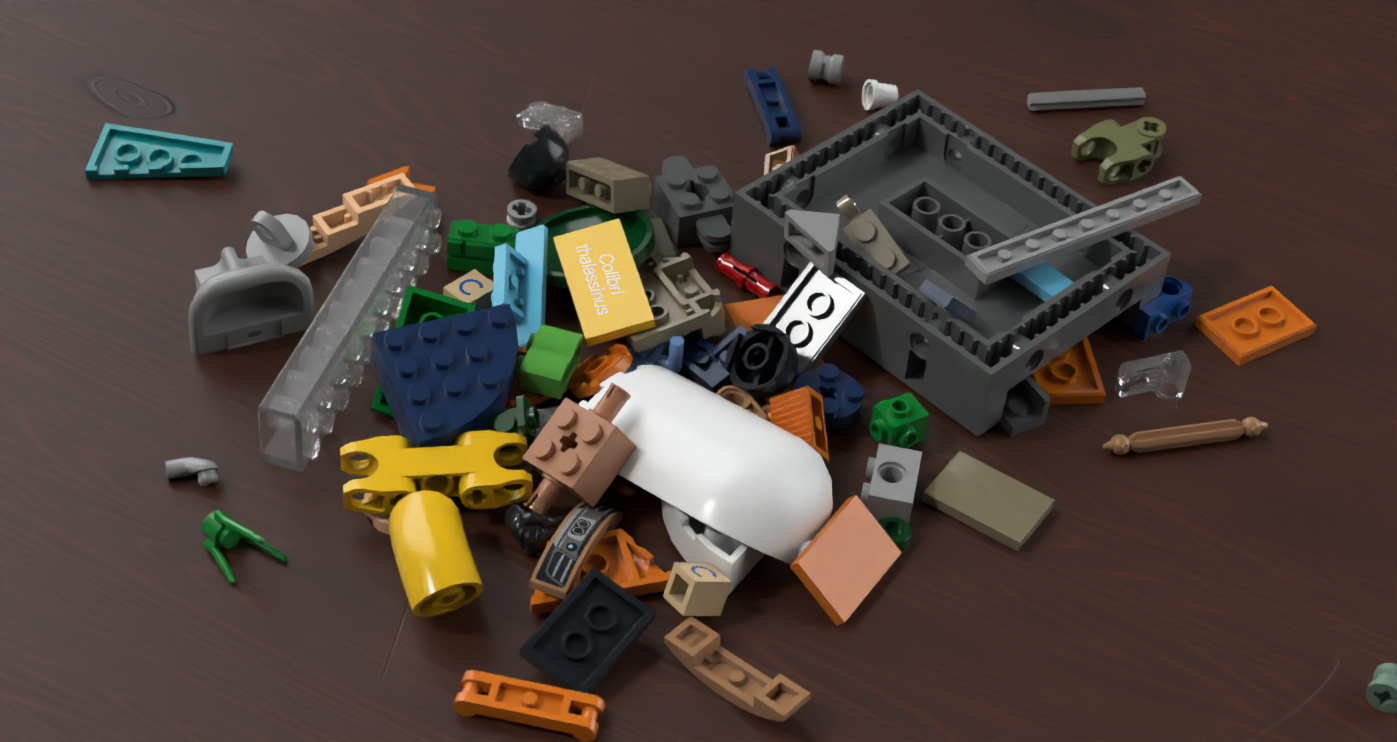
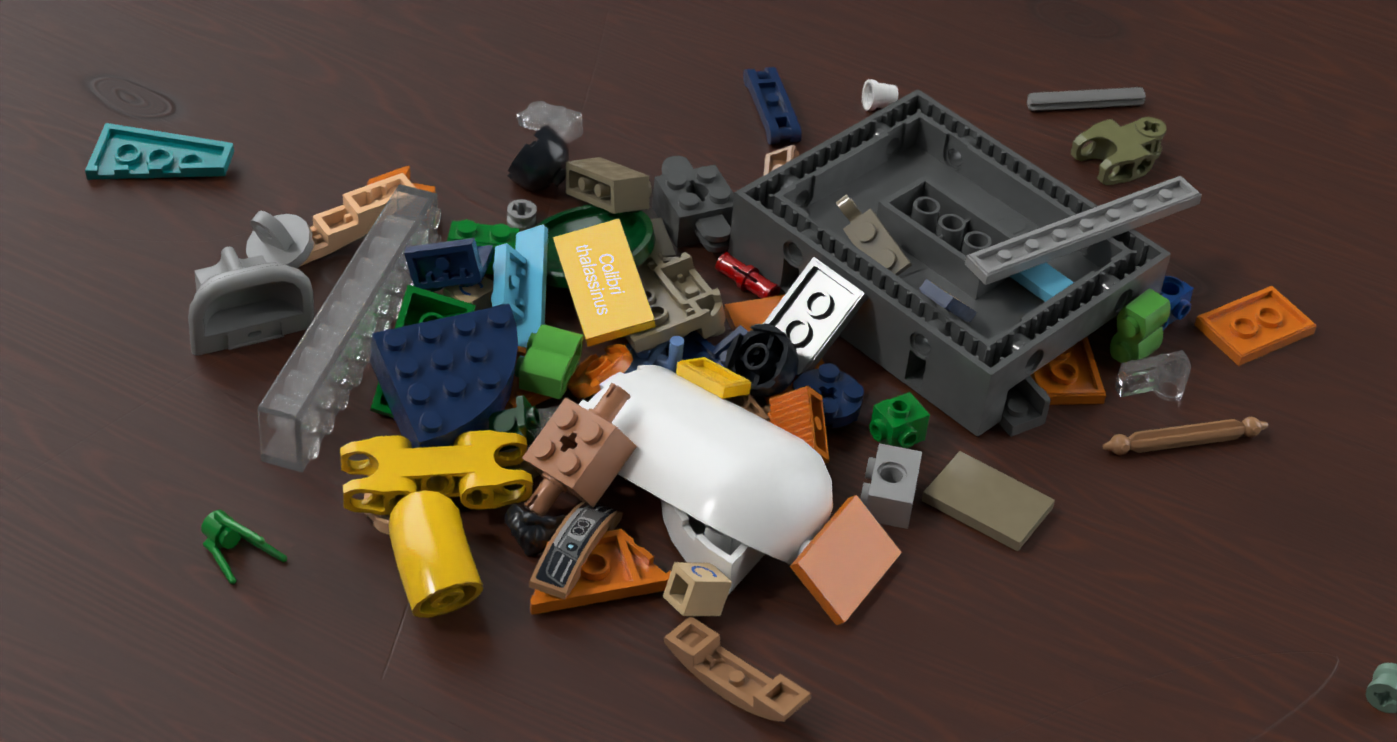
light grey arm [165,457,219,486] -> none
orange plate [453,670,605,742] -> none
black plate [519,567,656,694] -> none
light grey slope [784,209,840,277] -> none
light grey wheel [808,50,844,86] -> none
dark green tile [878,517,912,552] -> none
none -> dark blue bracket [404,238,494,292]
none -> yellow tile [676,357,751,399]
none -> bright green brick [1110,288,1171,369]

